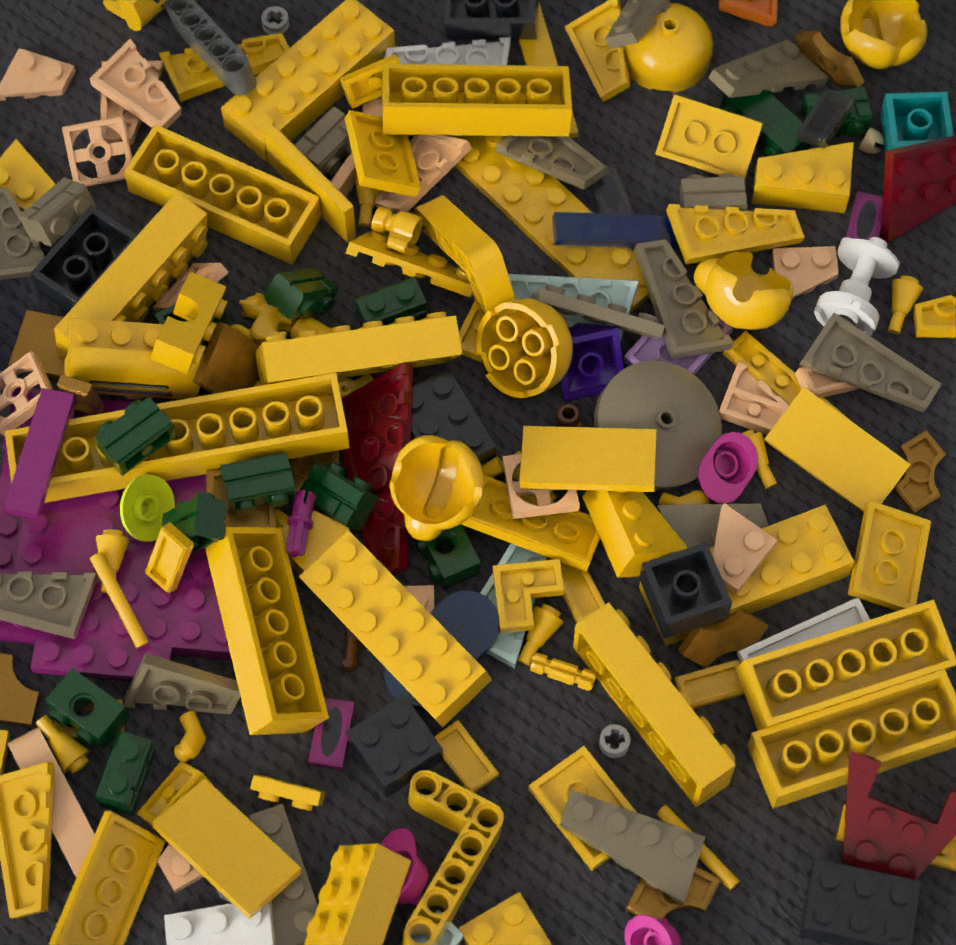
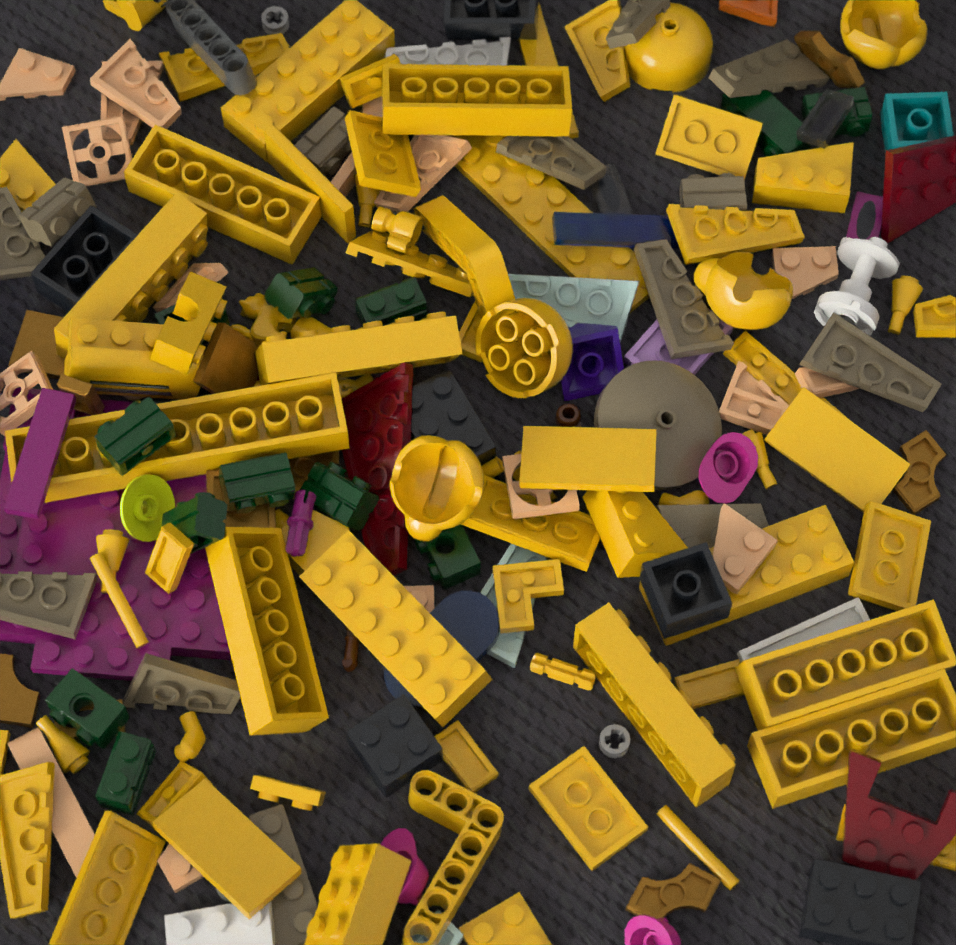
magenta tile [308,697,355,770] -> none
yellow cone [517,604,564,666] -> none
dark tan wing [531,285,665,339] -> none
dark tan wing [559,790,705,906] -> none
yellow tile [560,563,605,624] -> none
pearl gold tile [678,608,769,668] -> none
tan hinge [858,127,885,154] -> none

